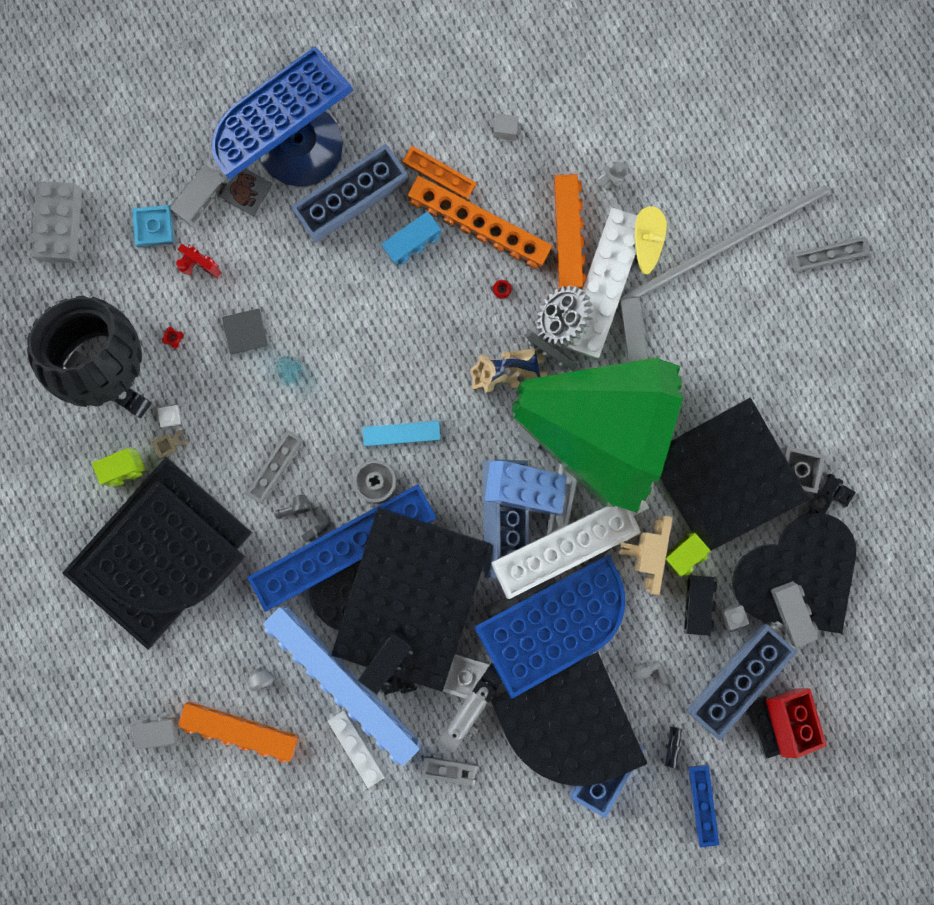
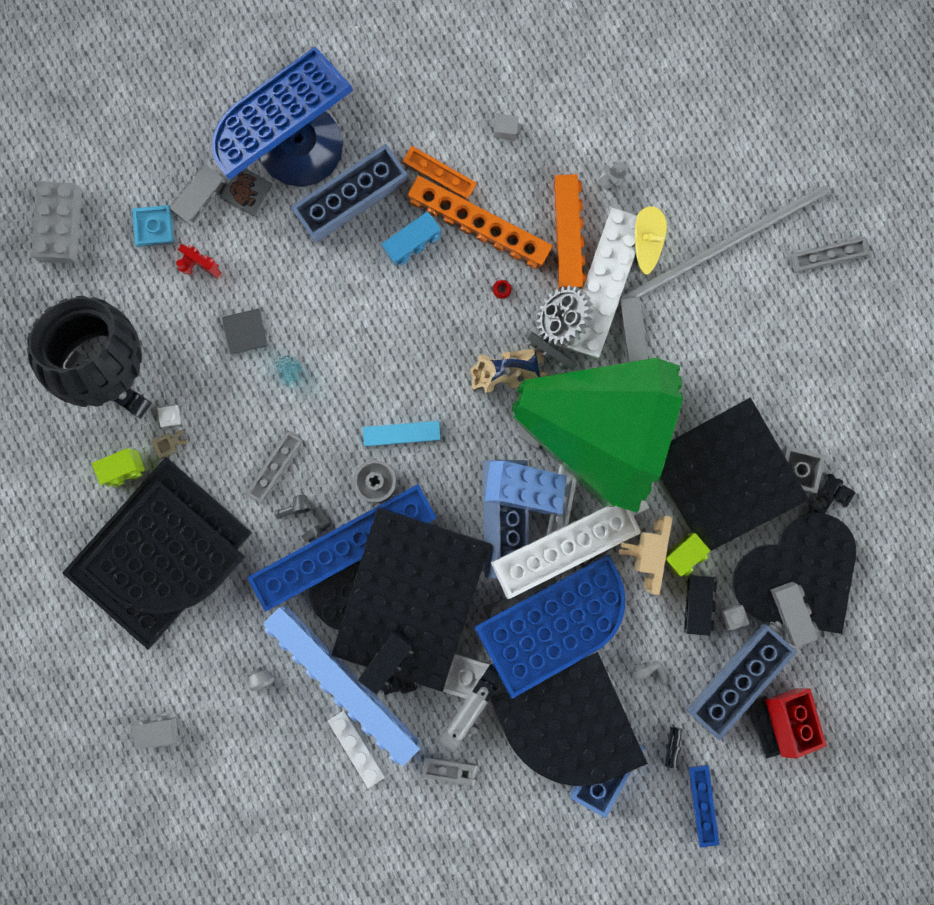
red plate [162,327,184,349] -> none
orange brick [178,701,299,763] -> none

